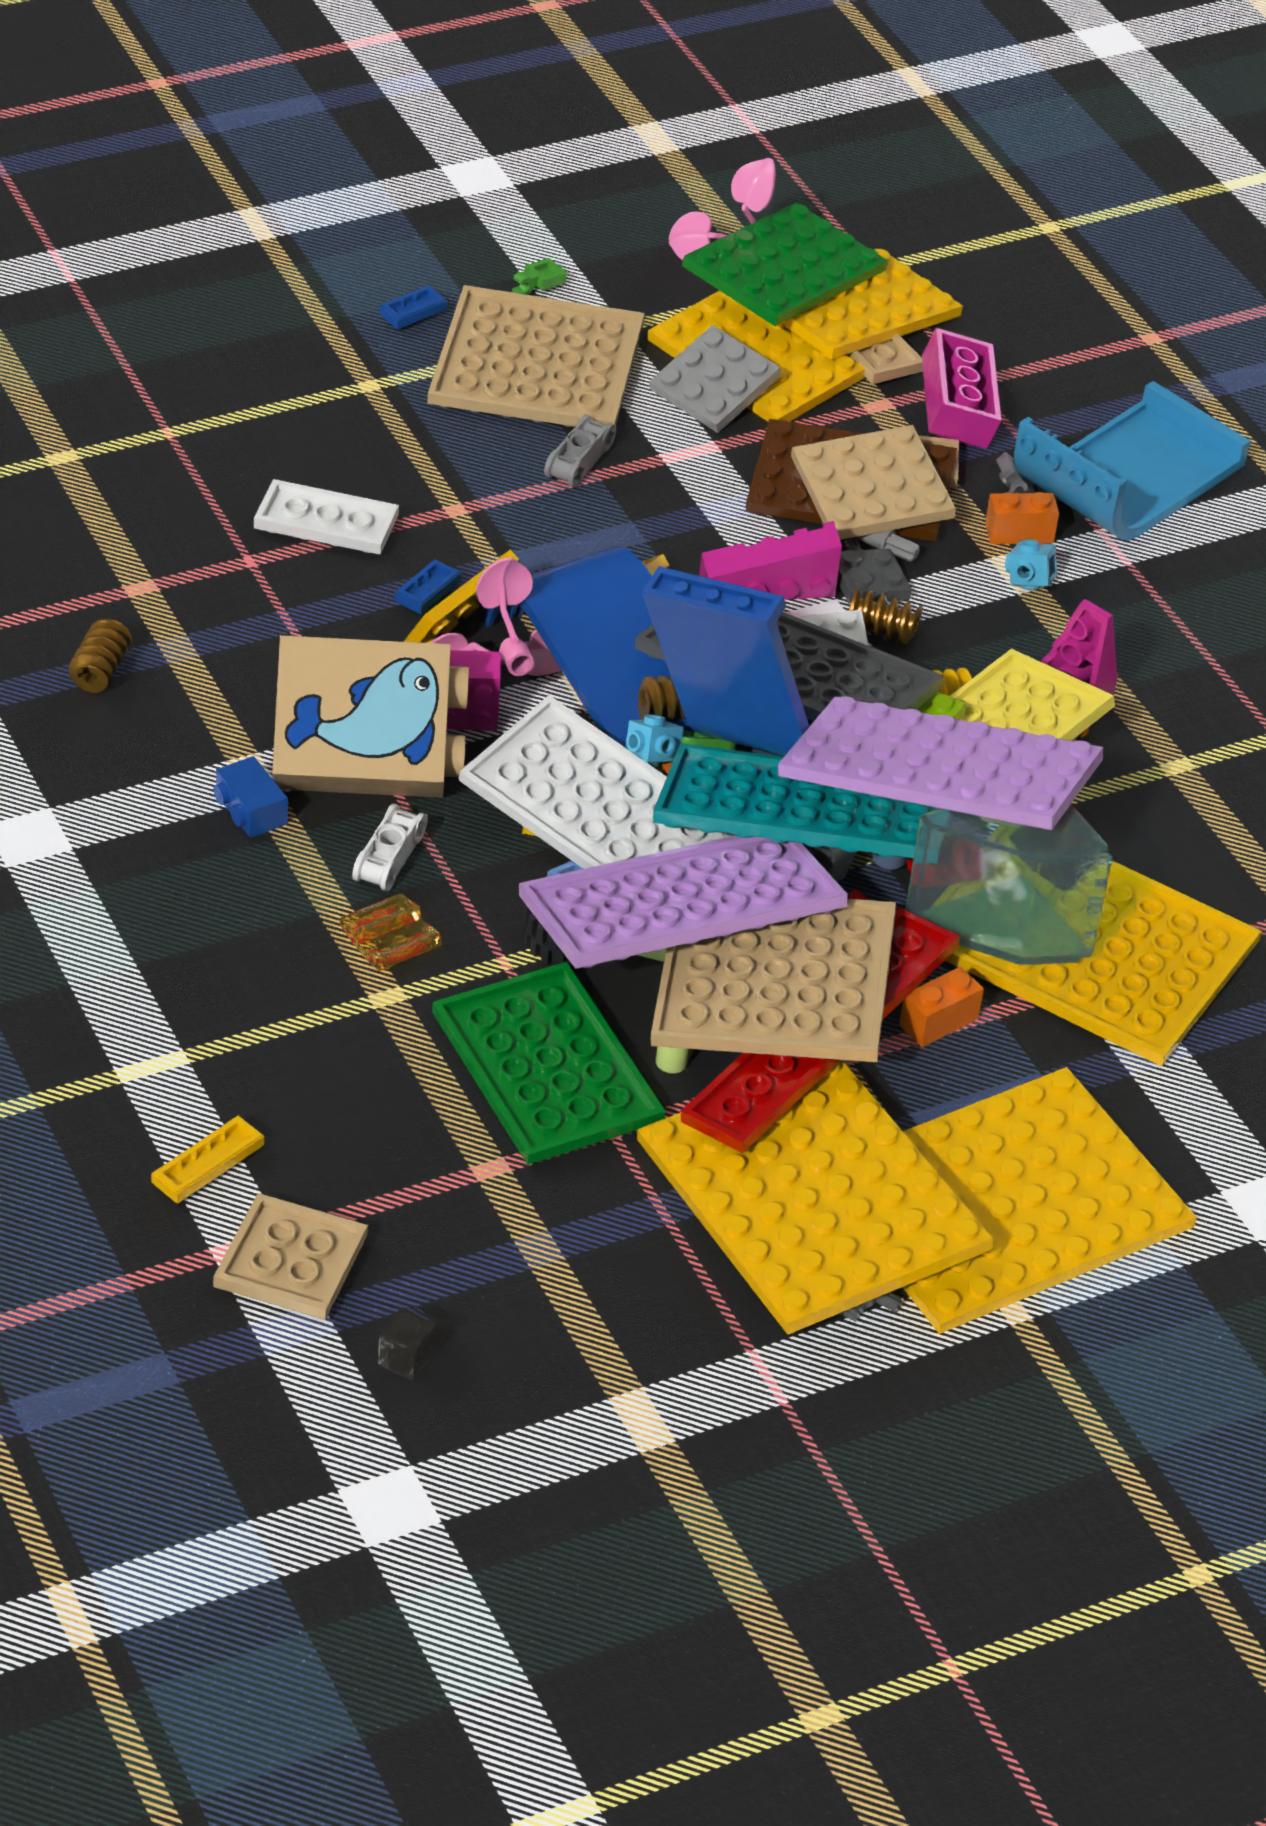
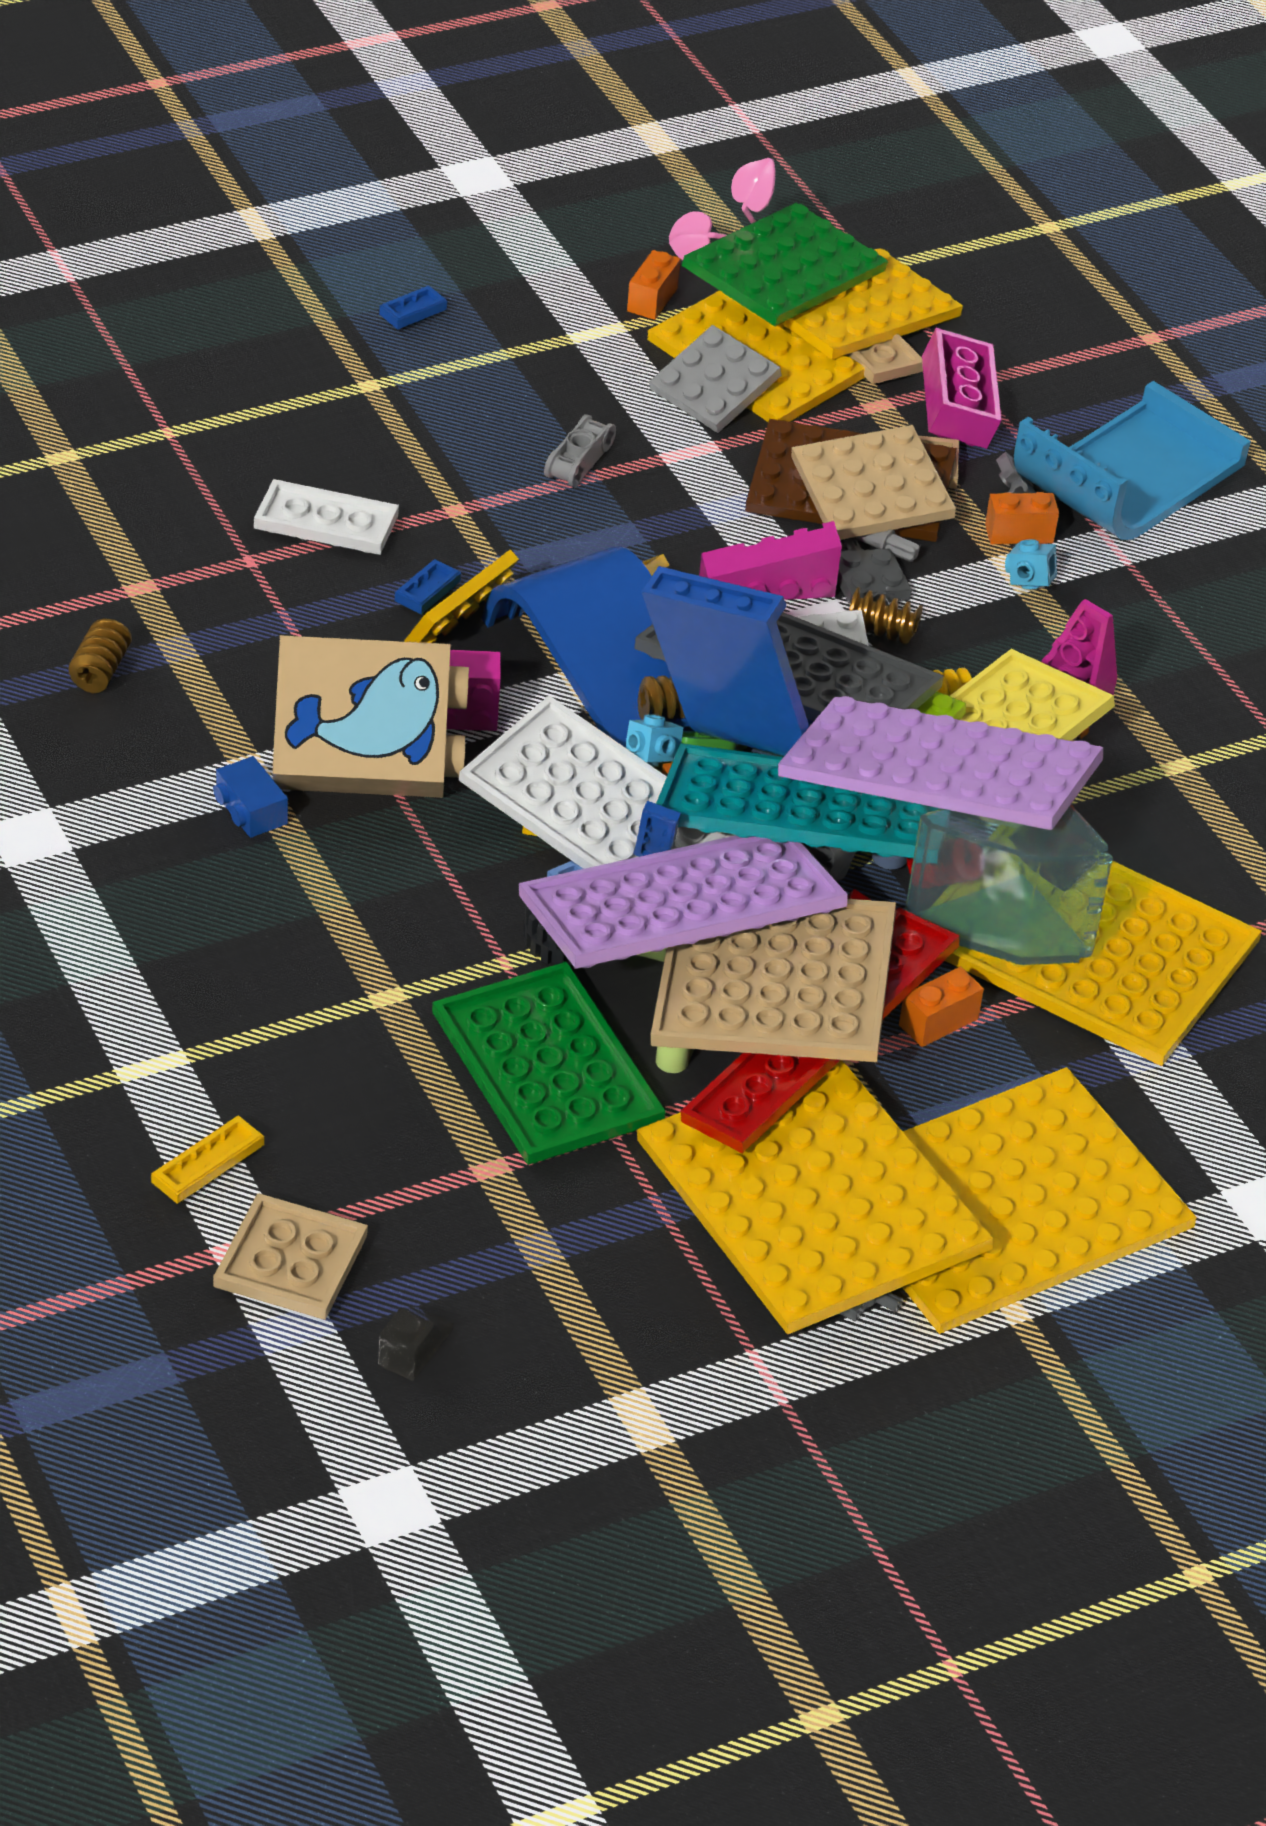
clear yellow slope [339,893,442,971] -> none
white piece [352,803,428,891] -> none
tan plate [427,285,645,427] -> none
bright pink plant [431,558,562,676] -> none
bright green plate [512,258,567,295] -> none
none -> orange brick [627,250,681,320]
none -> blue plate [634,801,681,857]

